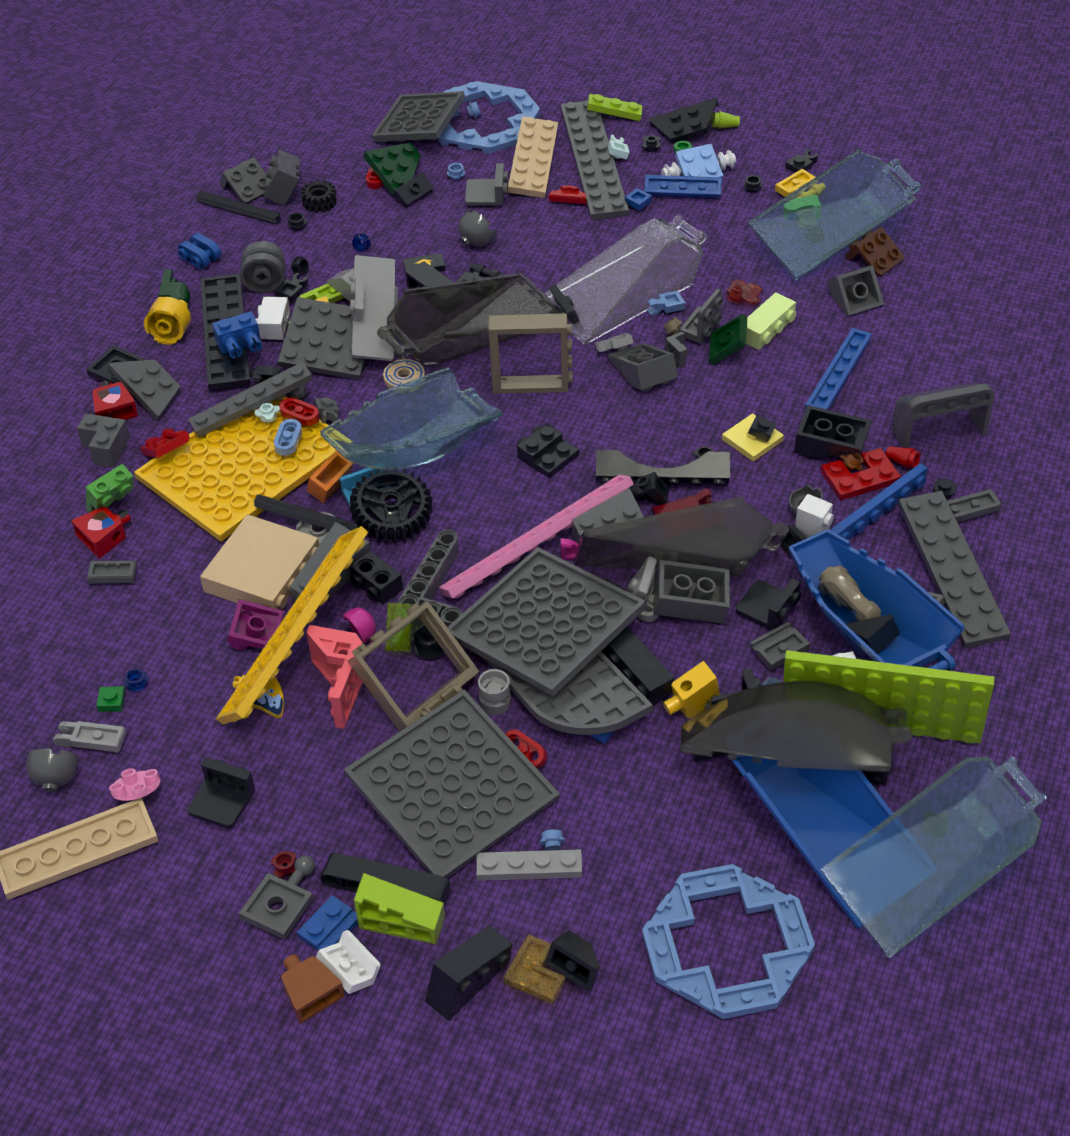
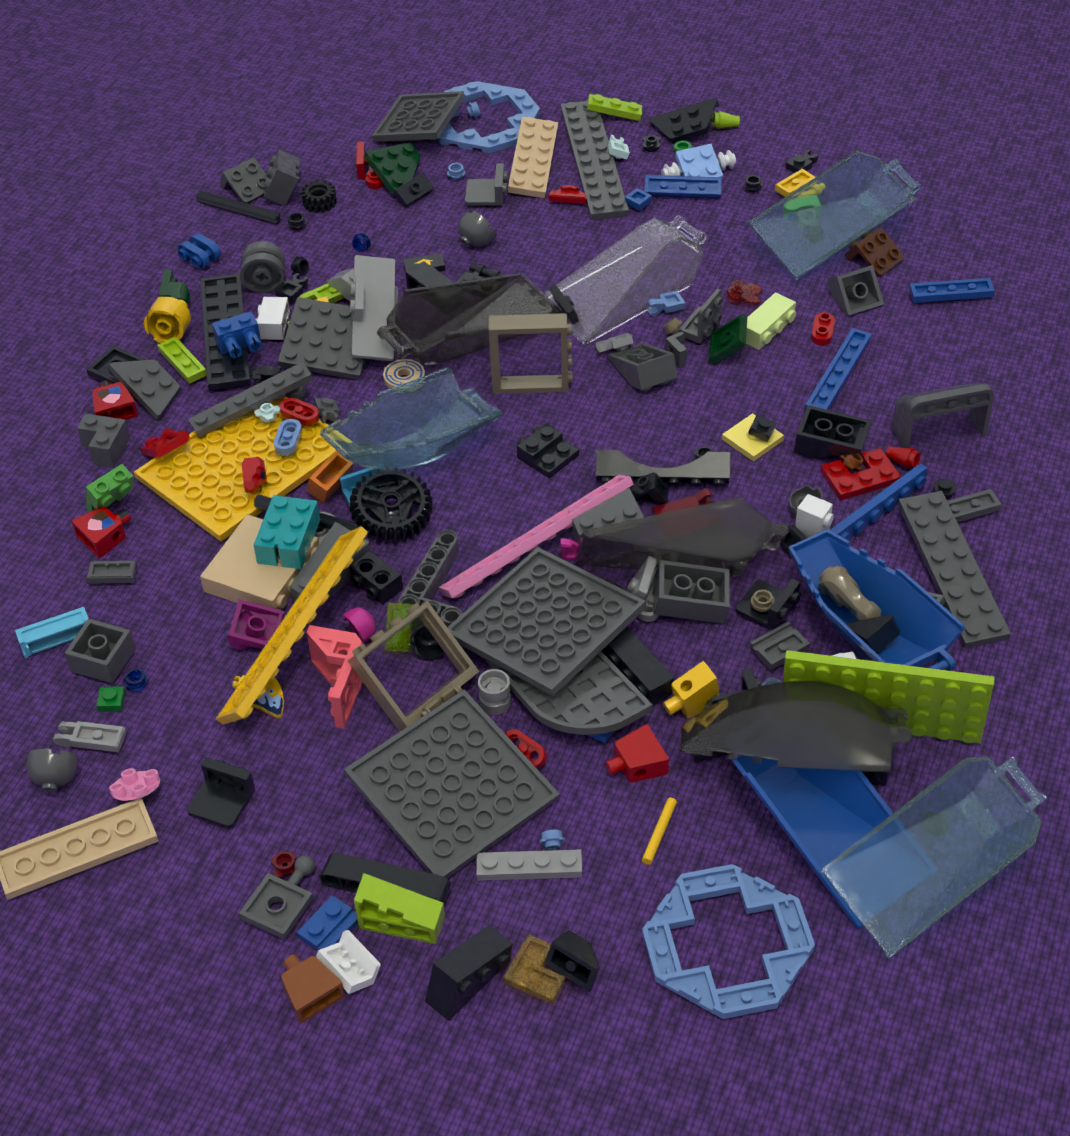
none -> medium azure container [15,607,88,658]
none -> dark grey brick [65,618,136,684]
none -> lime plate [158,337,207,384]
none -> red rock [242,457,267,493]
none -> teal piece [253,495,320,570]
none -> red plate [356,141,369,179]
none -> red torso [605,724,669,783]
none -> yellow bar [642,797,677,865]
none -> dark tan plate [751,590,775,612]
none -> red plate [811,312,835,346]
none -> blue plate [909,278,995,303]

